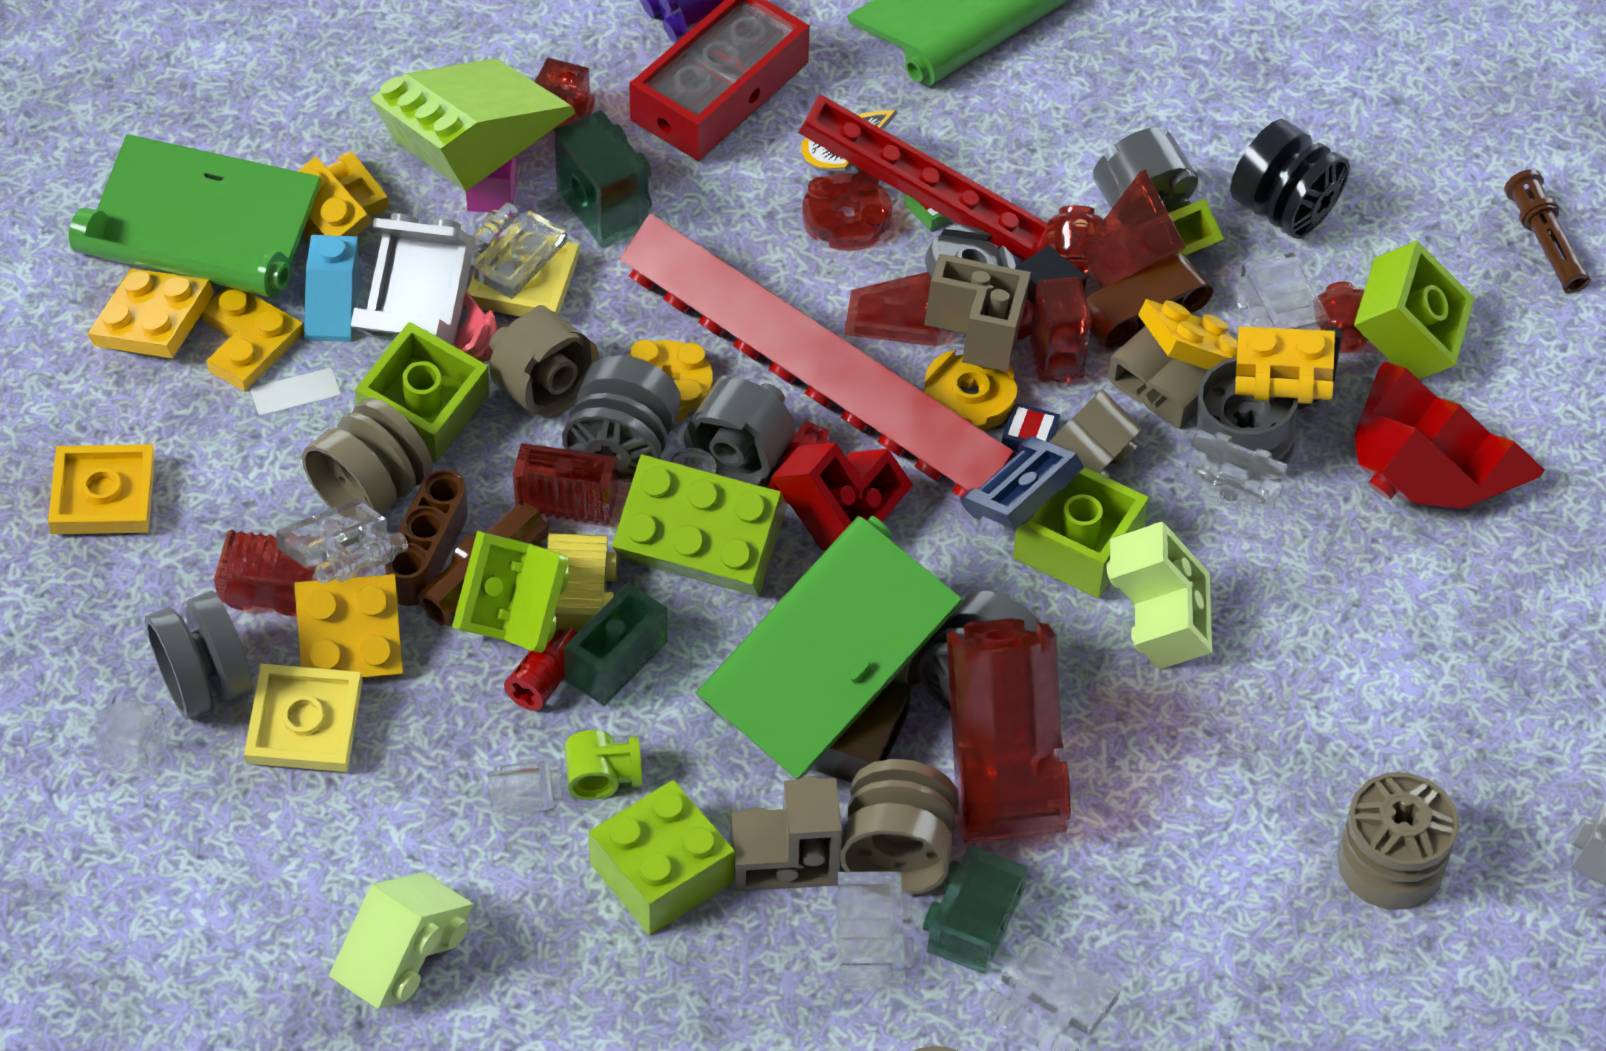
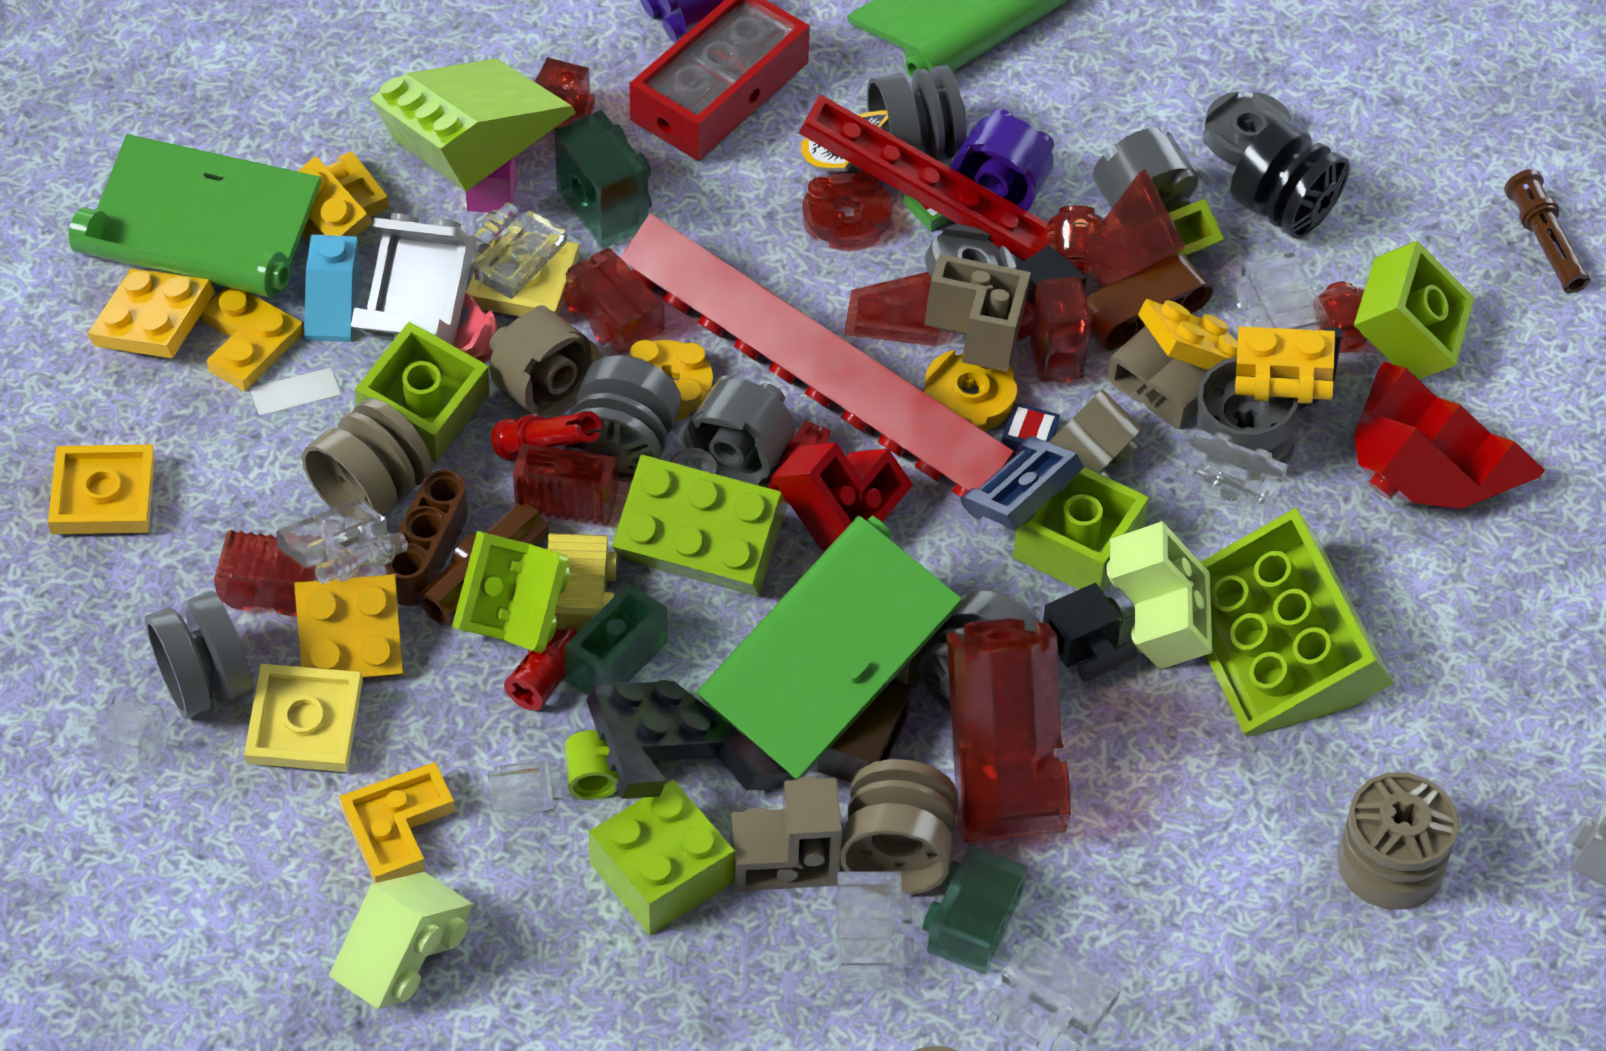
none -> yellow plate [339,762,455,883]
none -> red pin [491,411,602,461]
none -> clear red brick [564,247,665,355]
none -> black wing [586,680,788,799]
none -> dark grey wheel [867,65,967,161]
none -> dark purple brick [950,109,1055,211]
none -> black brick [1042,582,1138,682]
none -> lime slope [1200,507,1394,737]
none -> dark grey plate [1203,92,1291,165]

